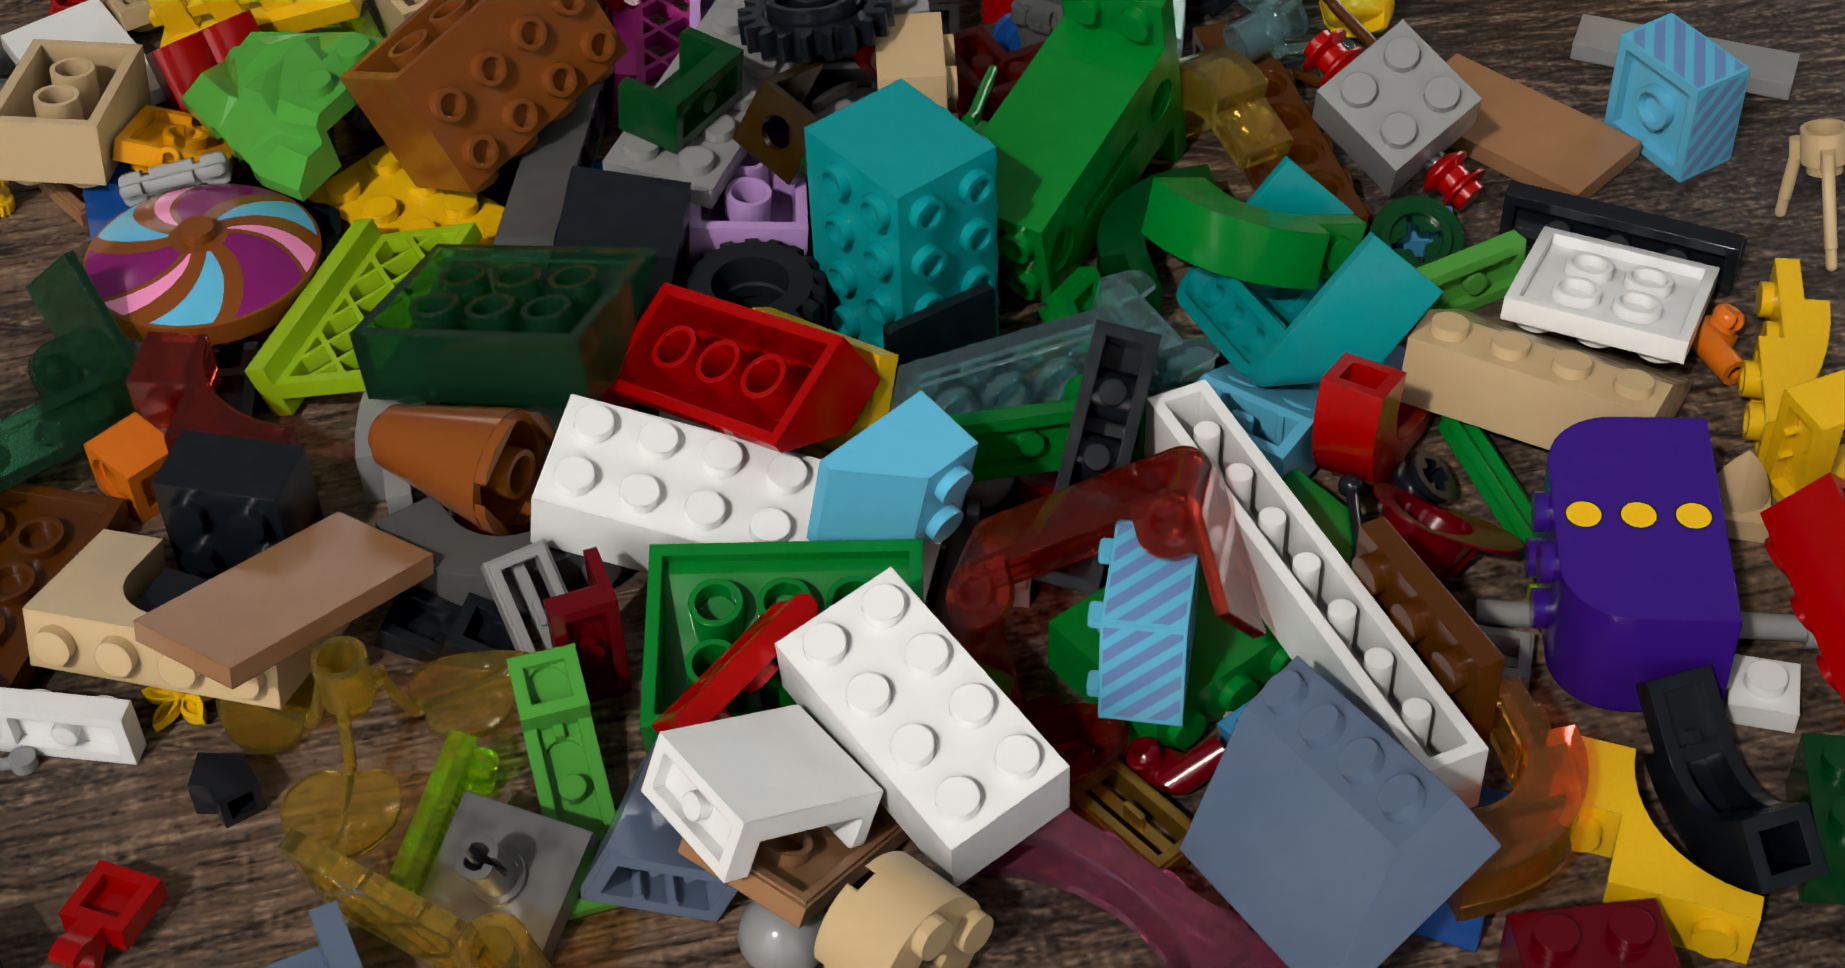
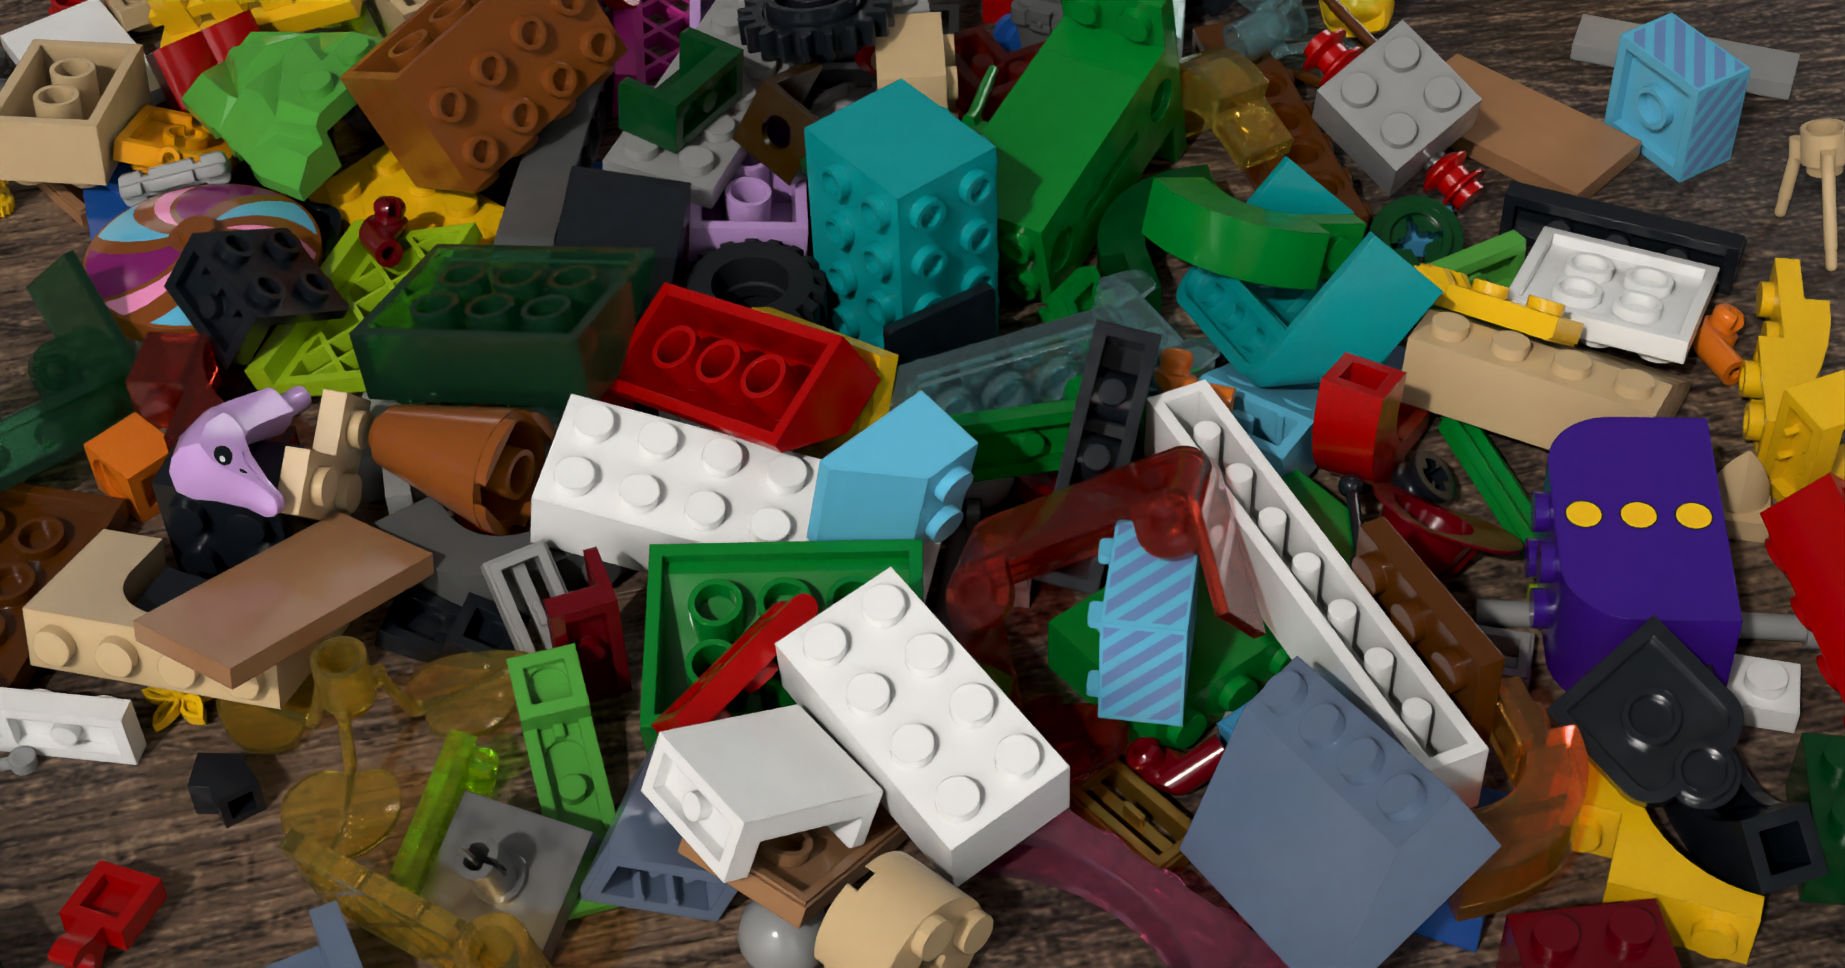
none -> black bracket [164,228,349,371]
none -> lavender animal [169,386,312,517]
none -> tan plate [278,389,374,521]
none -> dark red arm [359,196,408,268]
none -> orange arm [1154,347,1236,413]
none -> yellow hinge [1414,263,1584,347]
none -> black plate [1545,615,1744,811]

